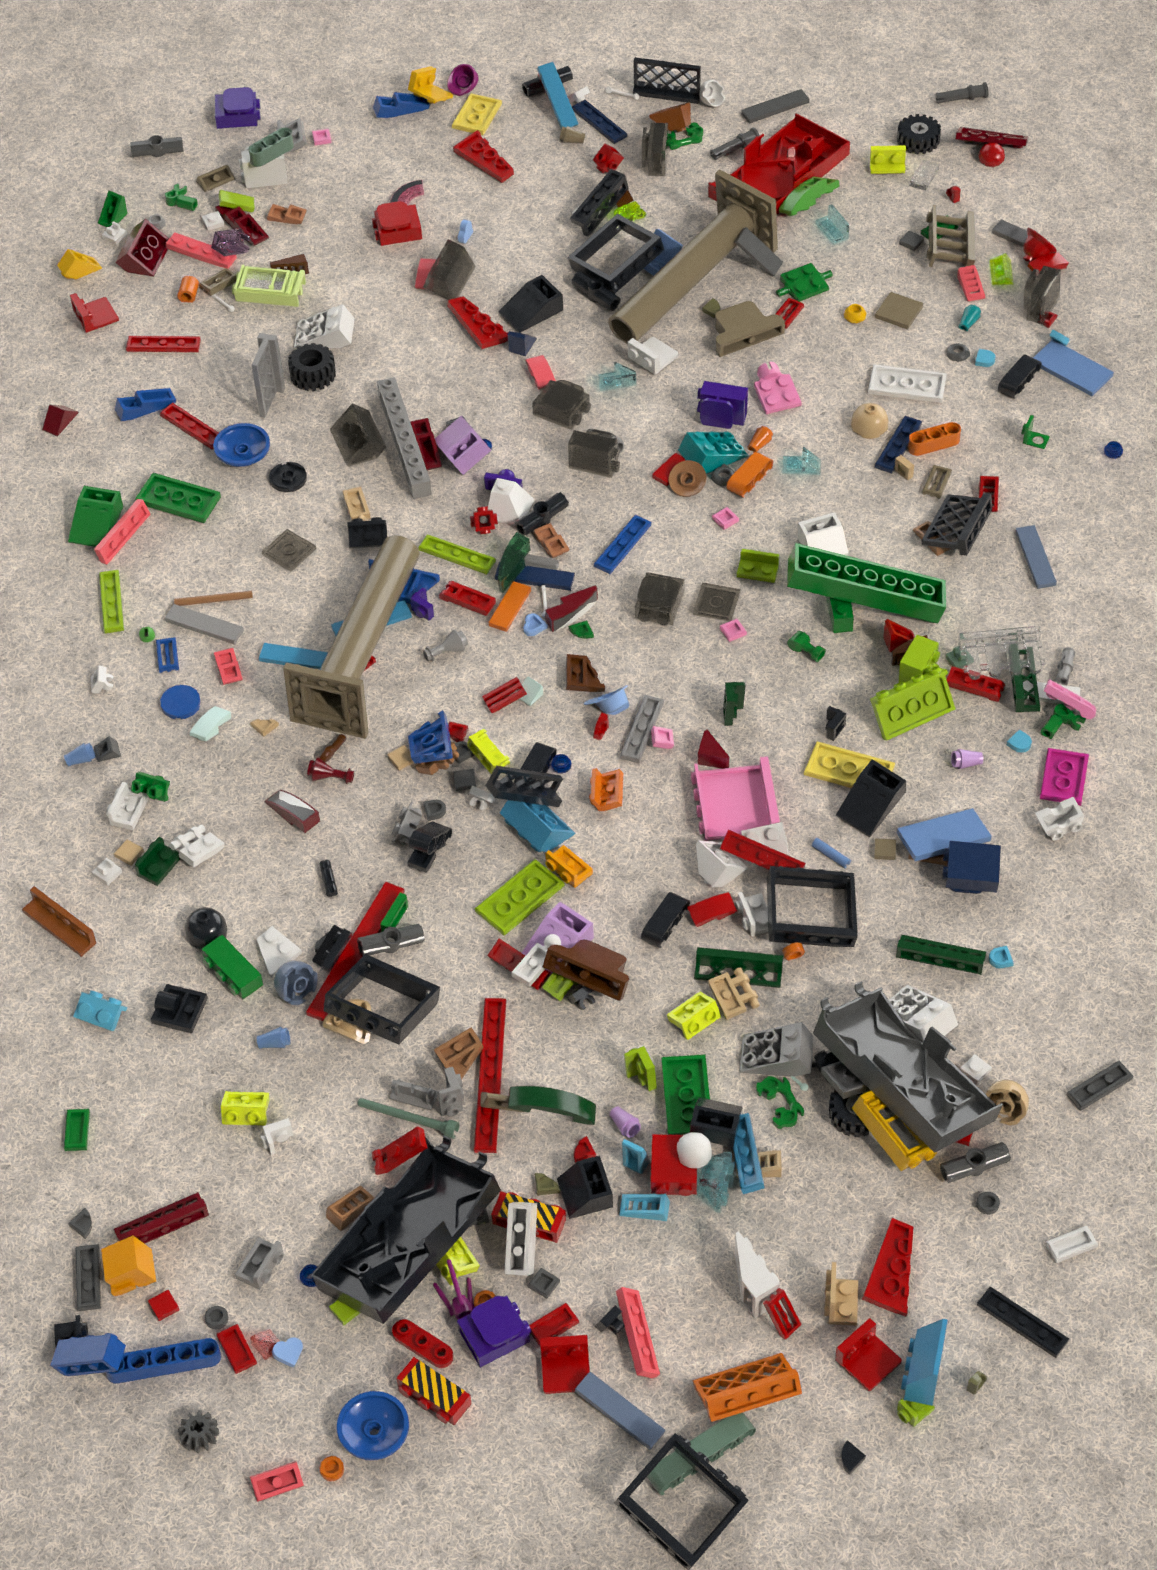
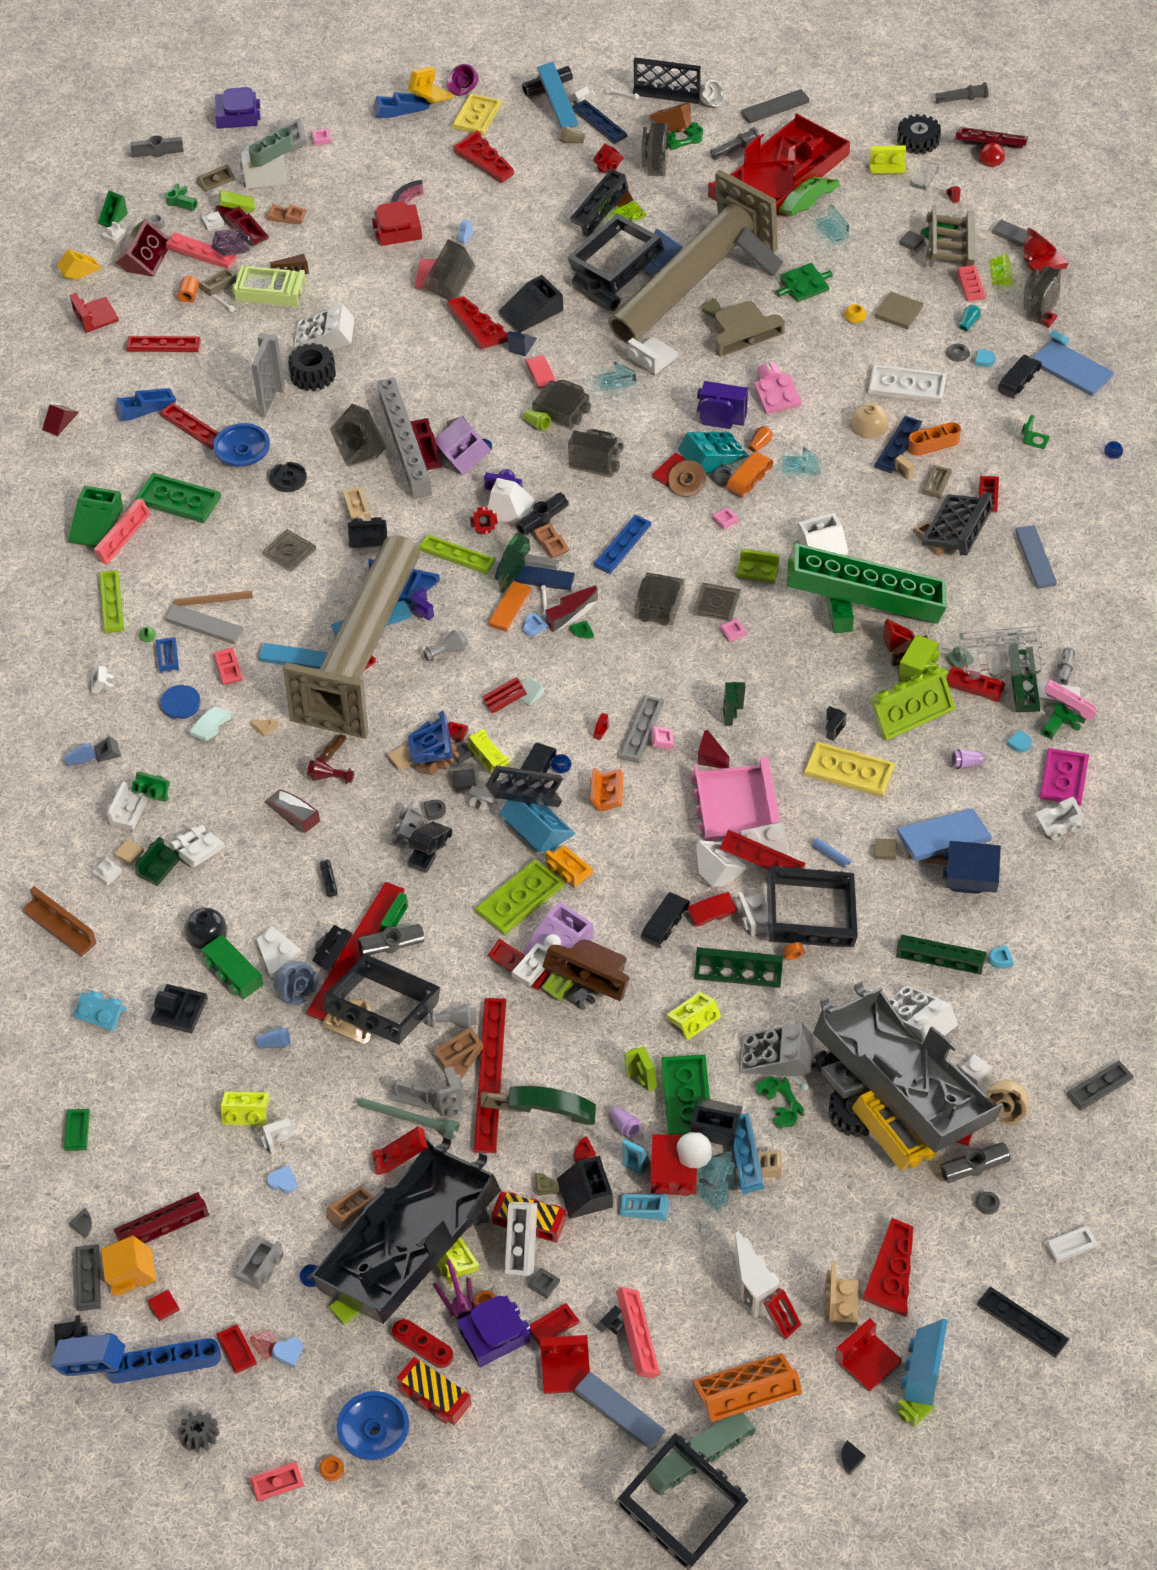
dark grey tile [205,1306,229,1330] -> none
red plate [439,581,496,616] -> none
reddish brown wing [566,654,605,692] -> none
light blue piece [584,685,629,715] -> none
tan plate [708,968,760,1020] -> none
red tile [776,298,804,329] -> none
green leg [787,631,826,663] -> none
black slope [836,759,906,837] -> none
olive tile [967,1371,987,1395] -> none
none -> light blue tile [267,1165,297,1193]
none -> light grey piece [428,1003,477,1029]
none -> lime cone [523,410,551,431]

